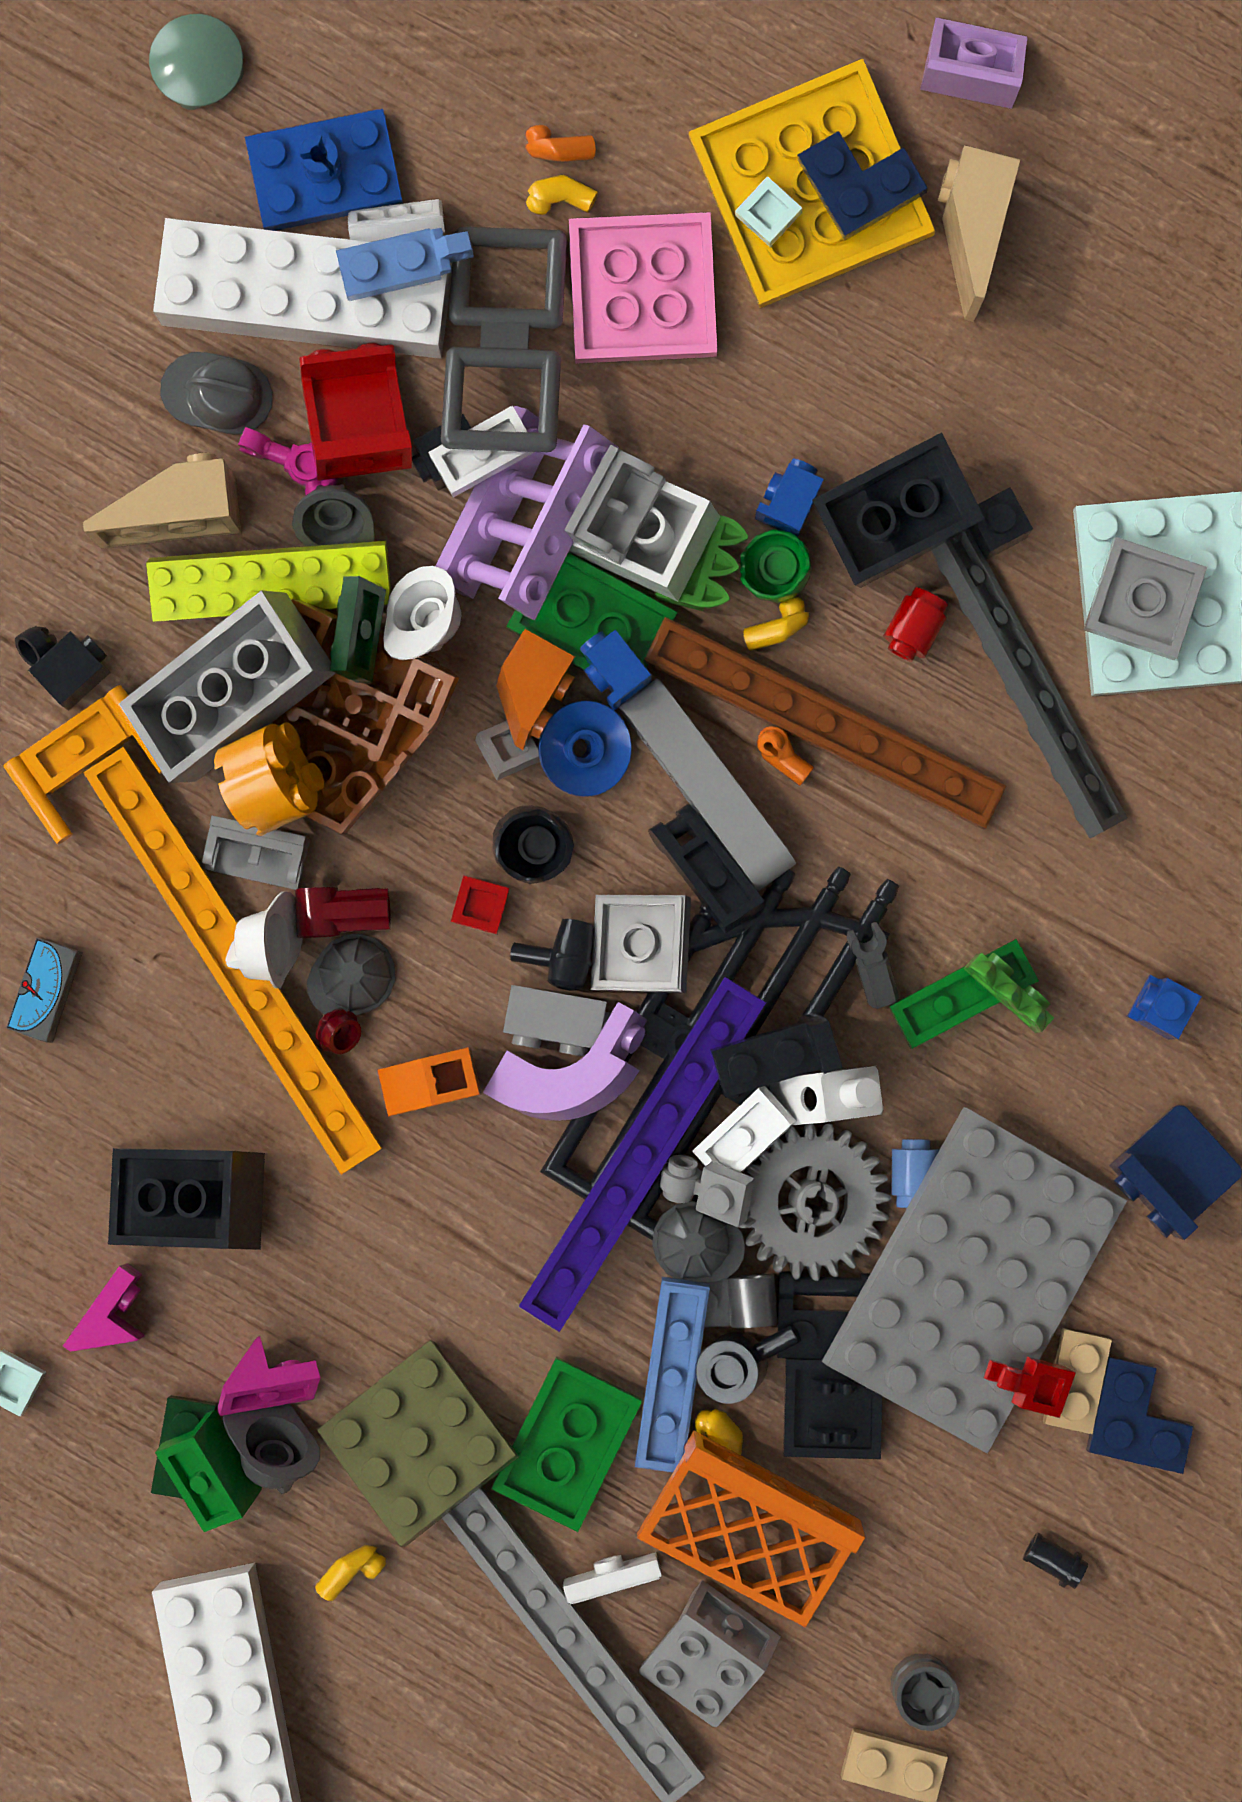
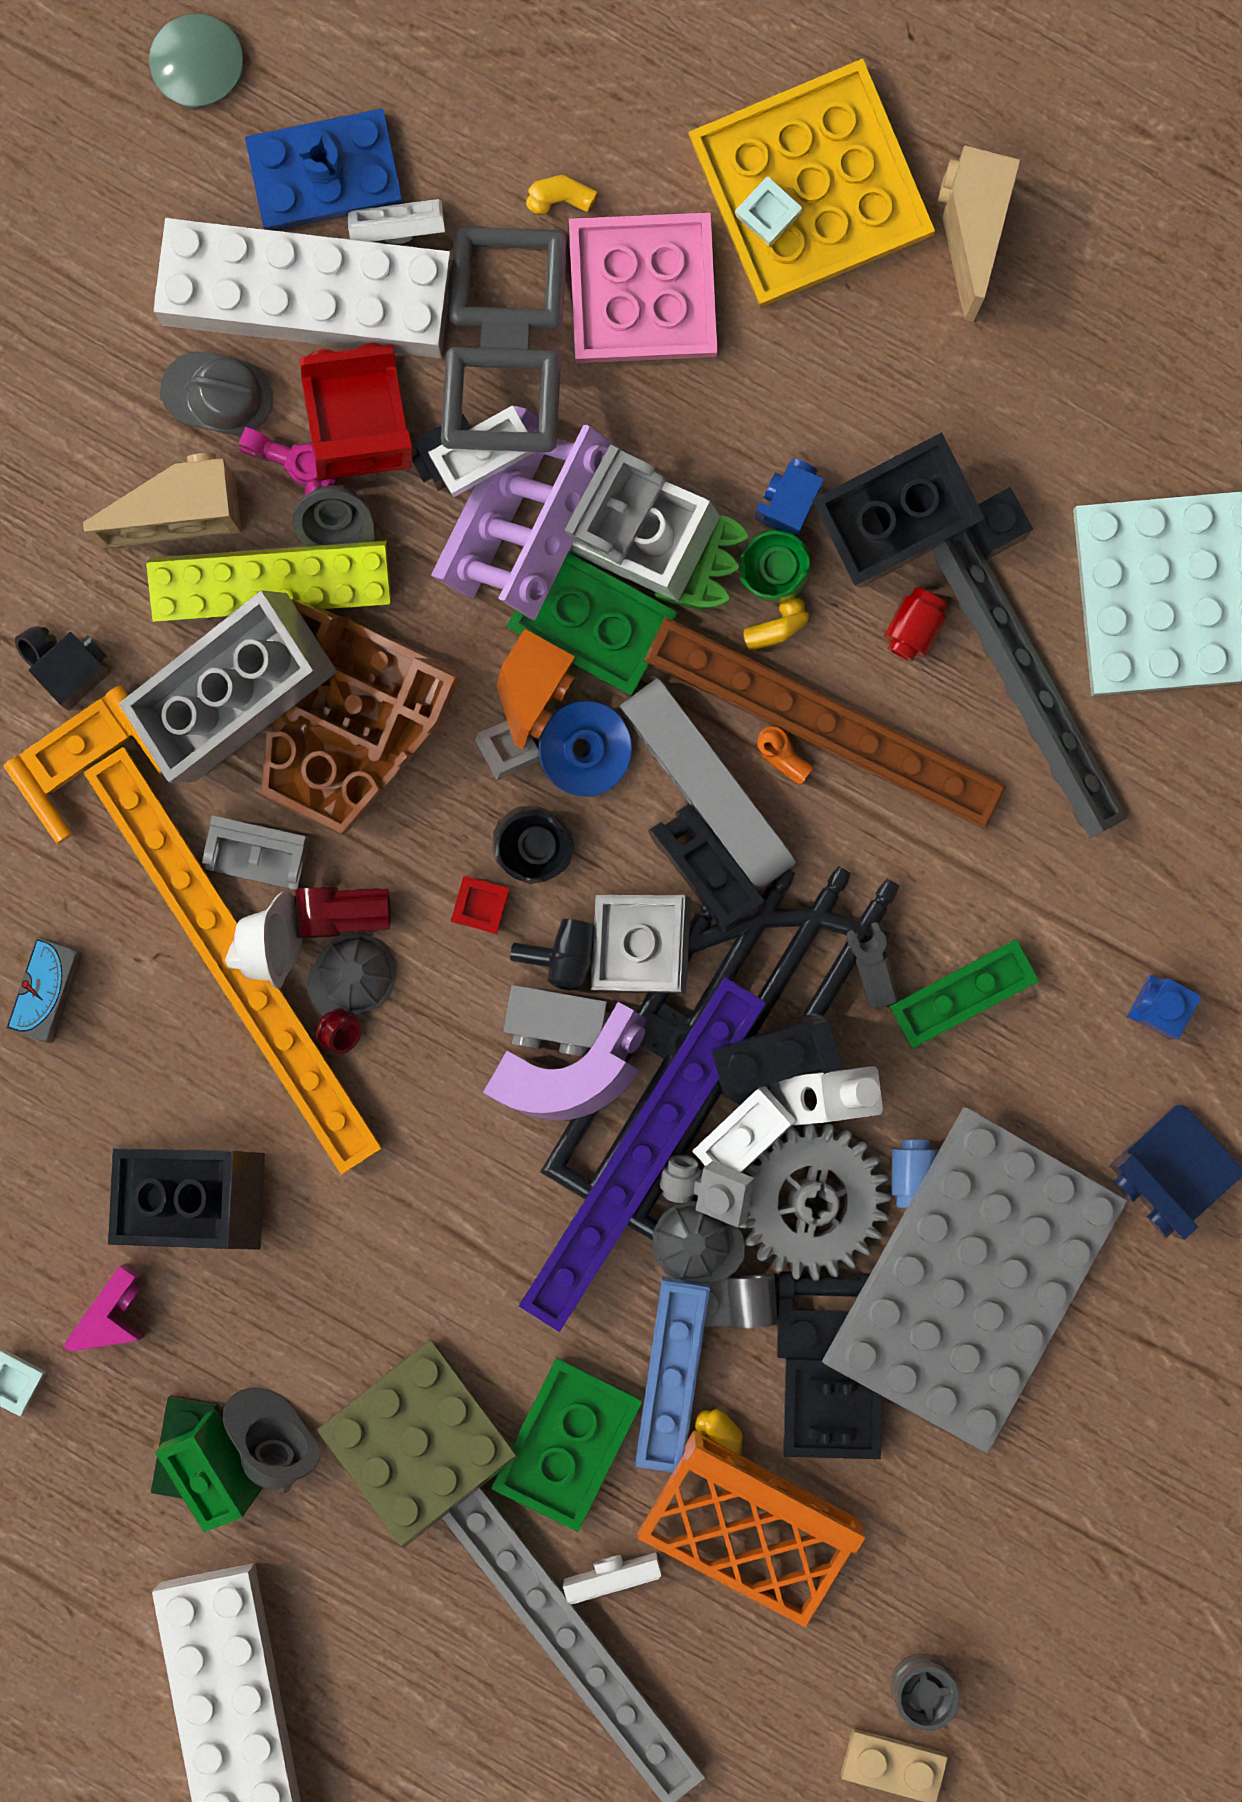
light orange brick [214,722,325,836] -> none
dark pink slope [218,1336,320,1416] -> none
yellow arm [315,1545,386,1601] -> none
dark green plate [330,576,386,683] -> none
medium blue hinge [336,228,474,301] -> none
orange slope [378,1047,482,1117] -> none
white piece [383,566,462,660] -> none
orange arm [525,125,596,162] -> none
blue brick [580,630,652,710] -> none
light grey bracket [639,1580,781,1727] -> none
piece [696,1325,801,1404] -> none
dark blue plate [797,131,928,241] -> none
lavender slope [920,18,1027,109] -> none
bright green plate [963,953,1054,1033] -> none
red plate [983,1356,1076,1418] -> none
black pin [1023,1533,1088,1589] -> none
tan plate [1043,1328,1112,1434] -> none
light grey plate [1083,537,1207,660] -> none
dark blue plate [1086,1356,1193,1474] -> none

